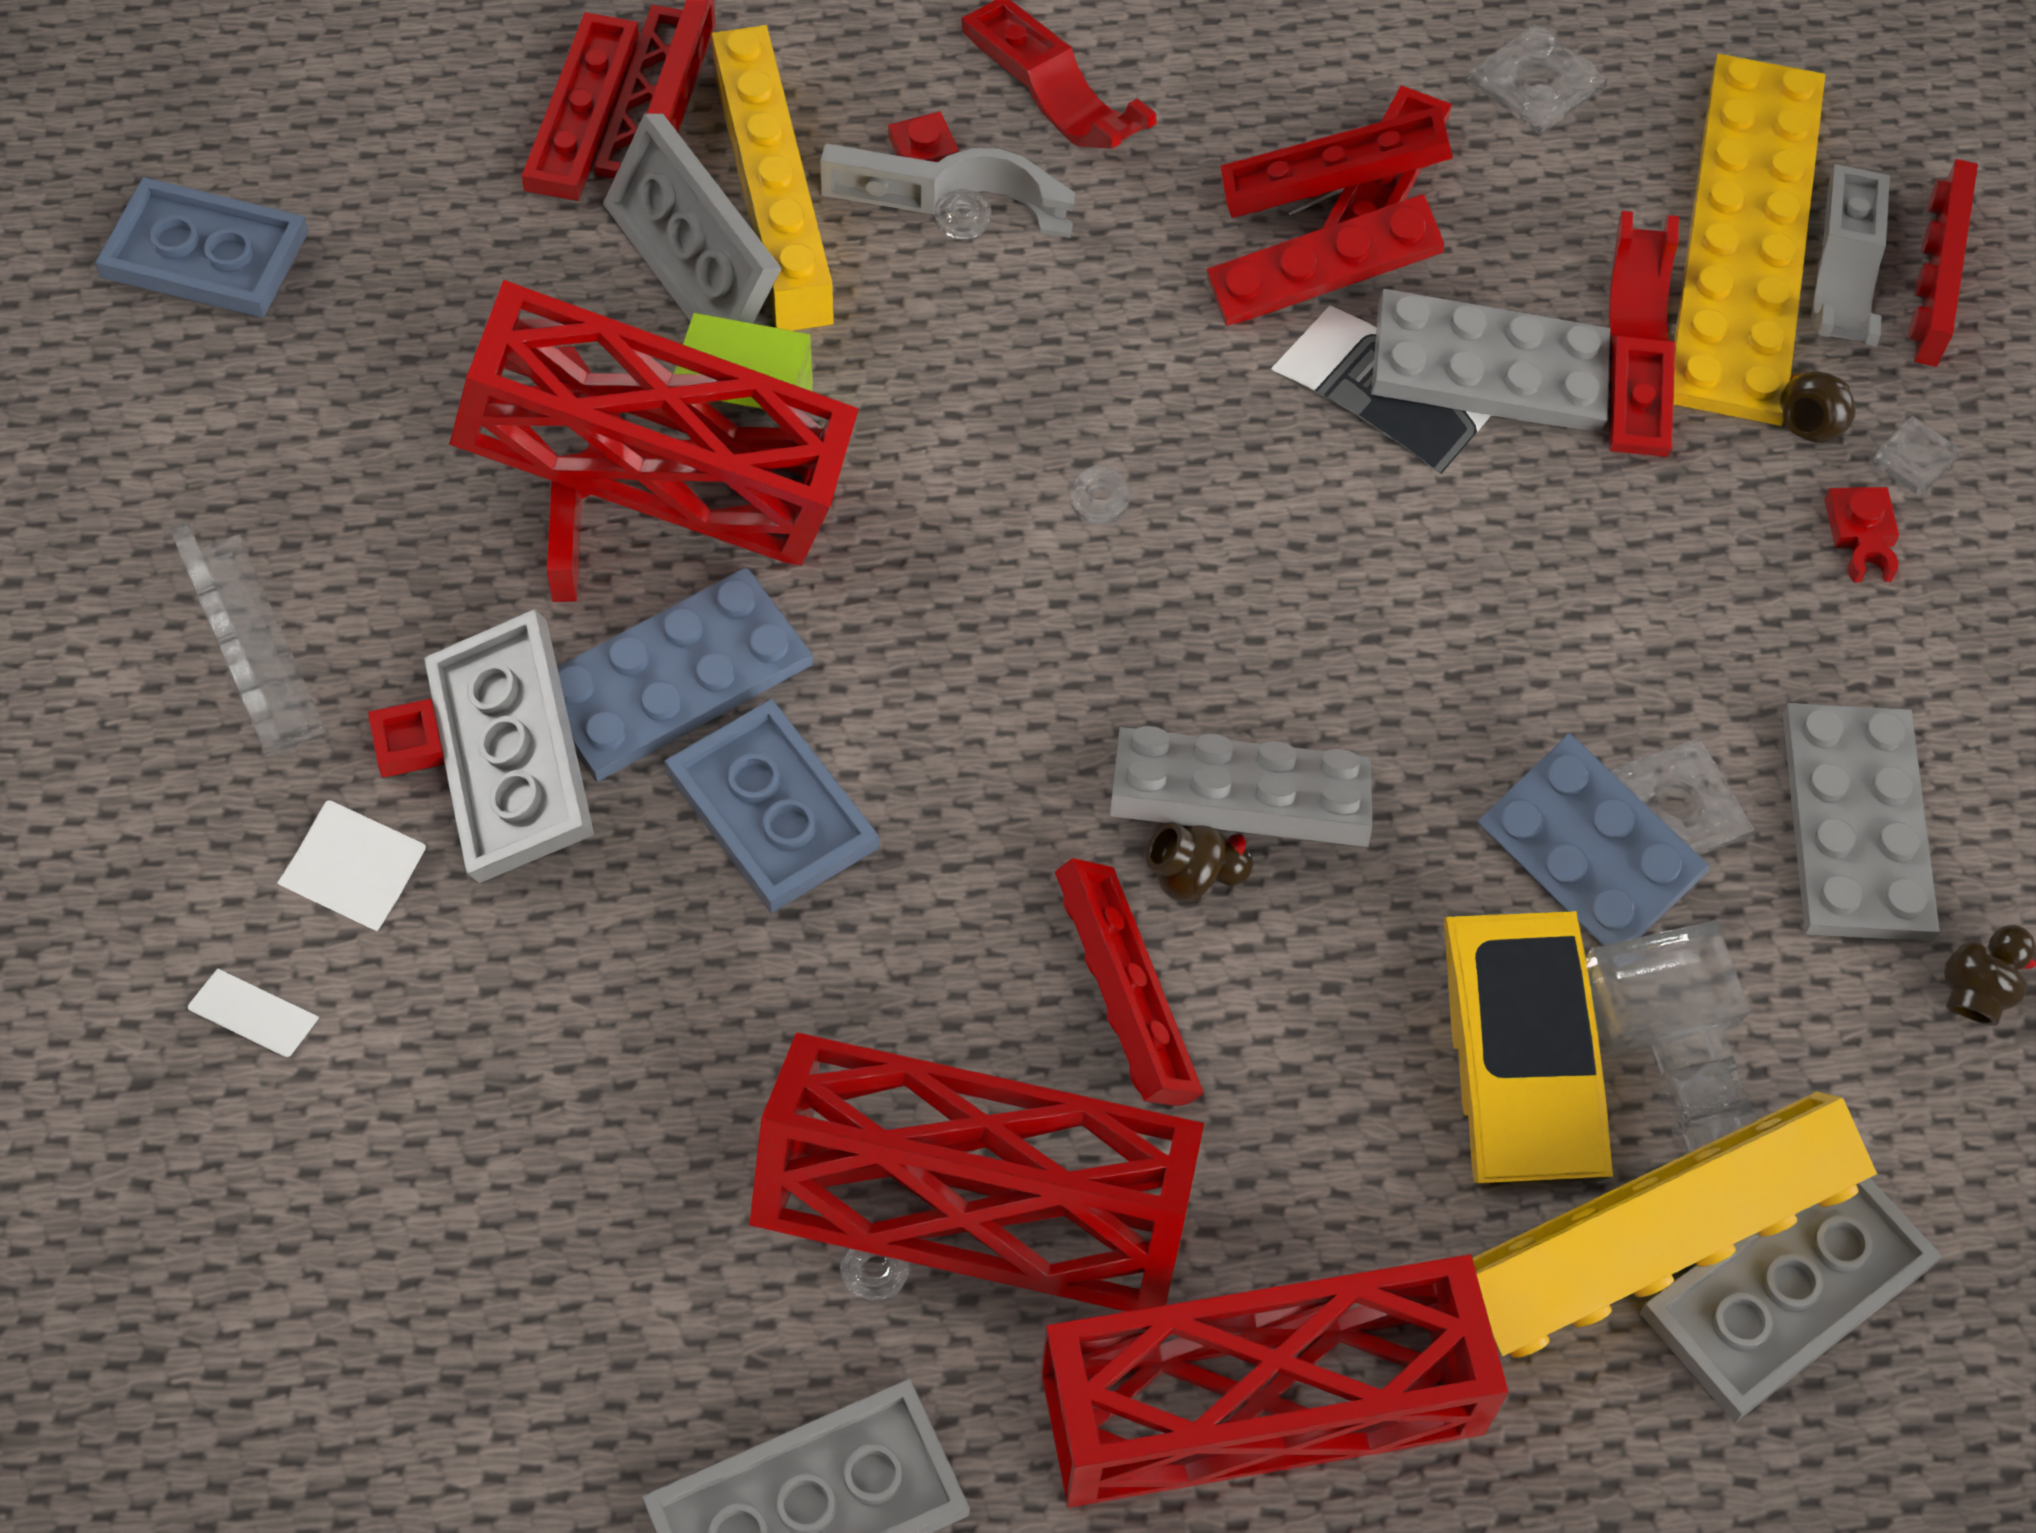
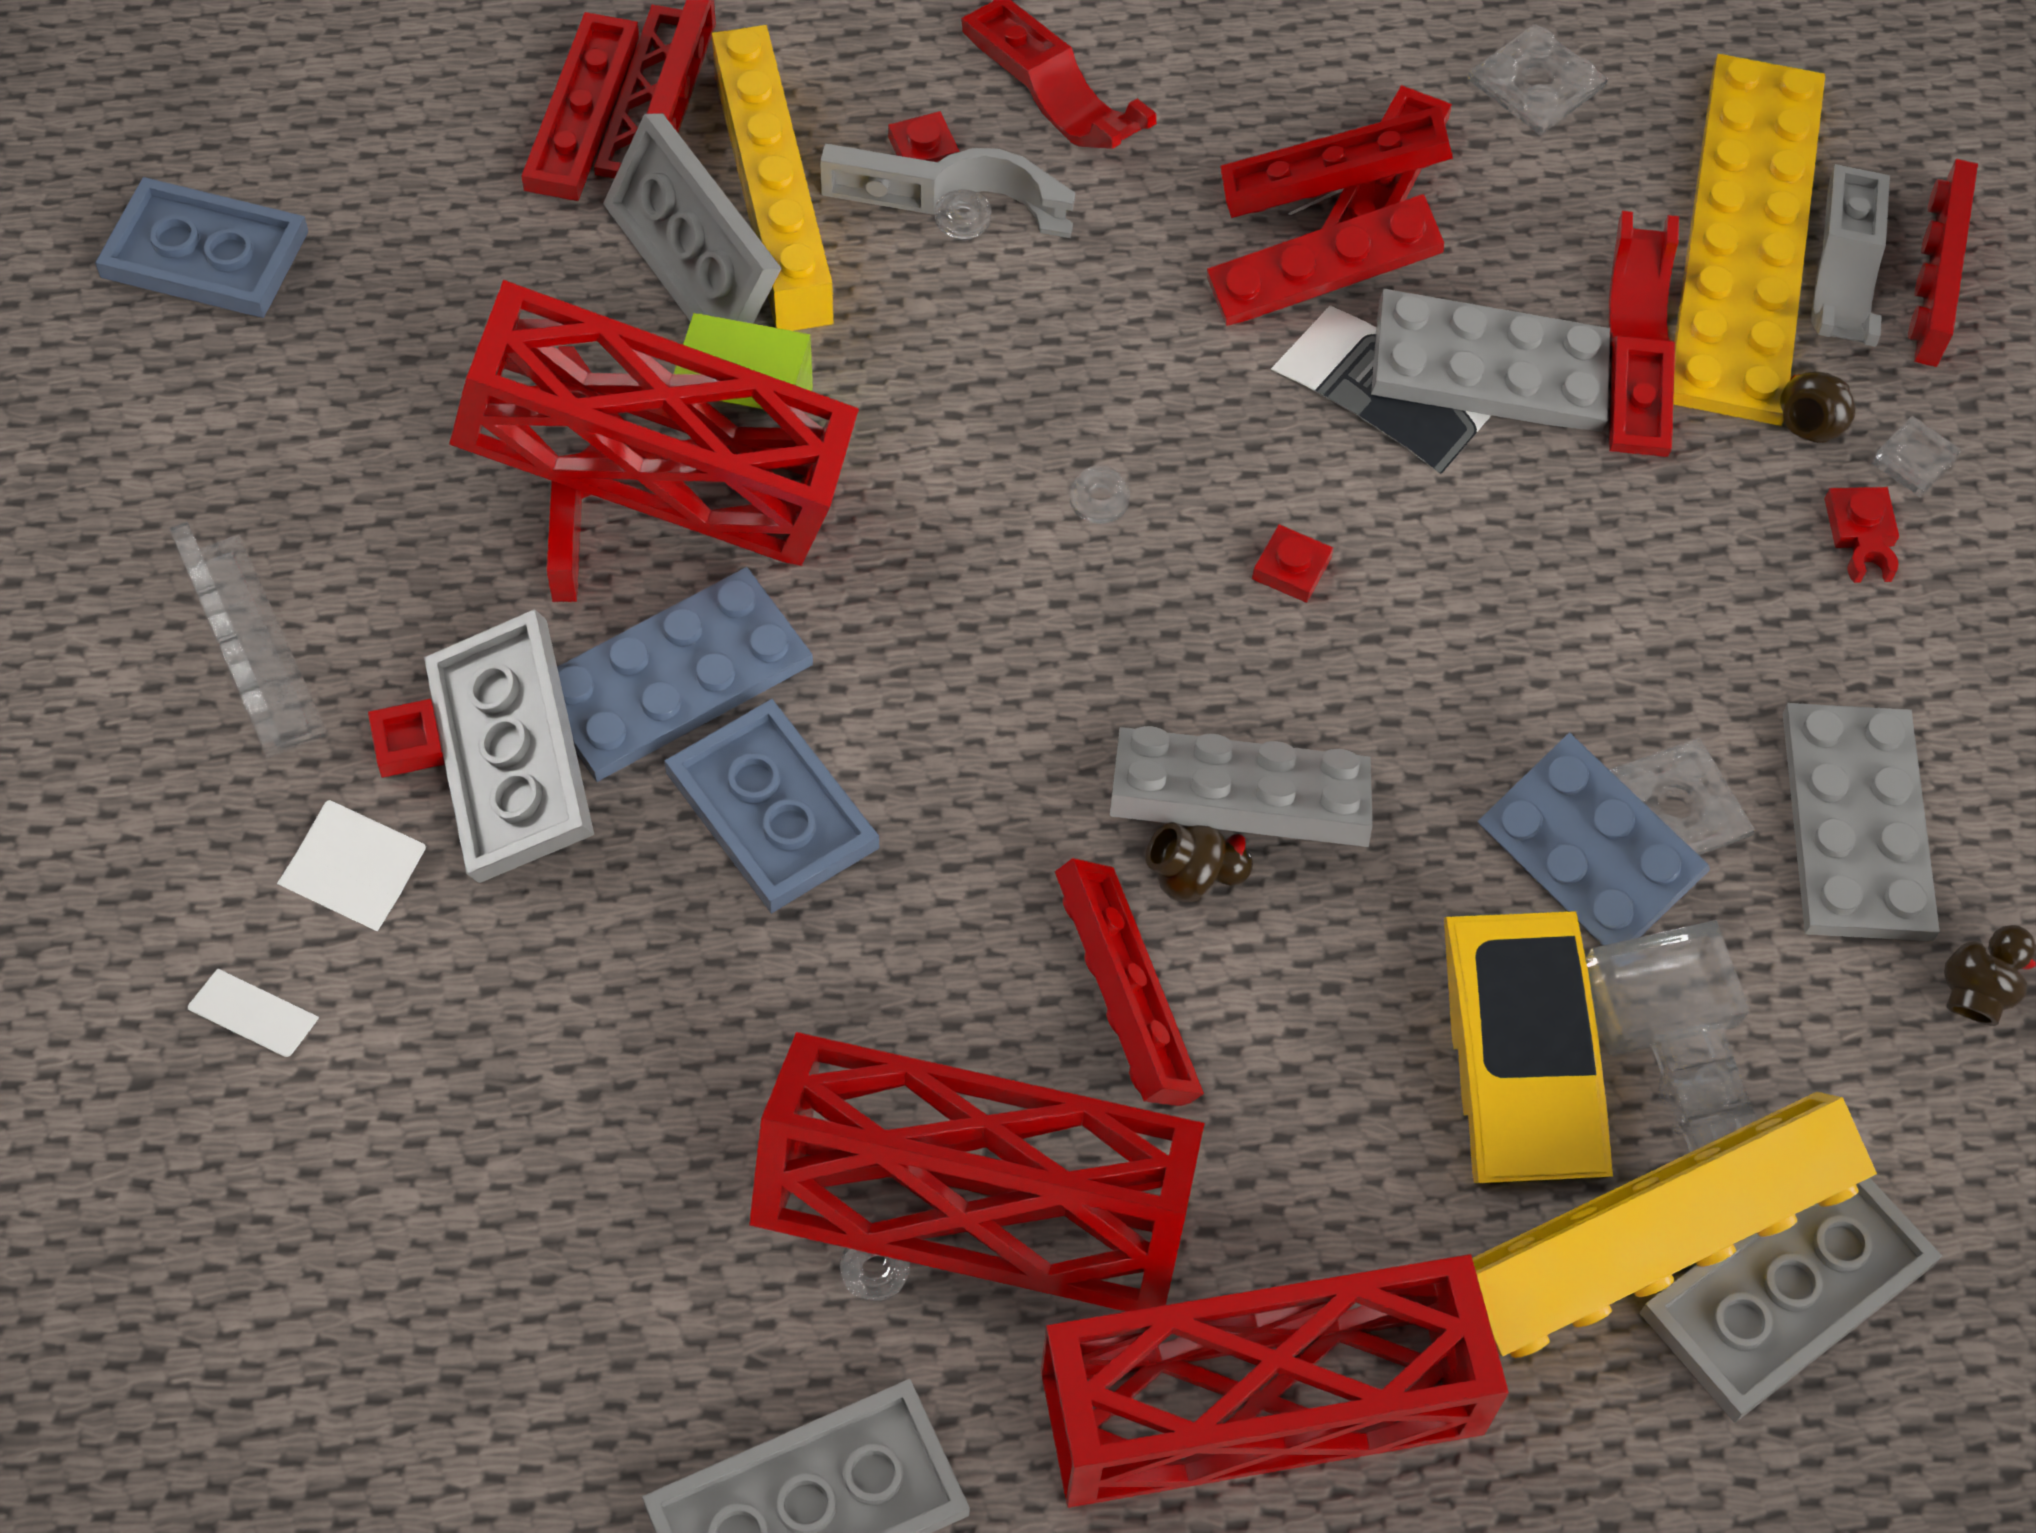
none -> red plate [1252,524,1334,603]

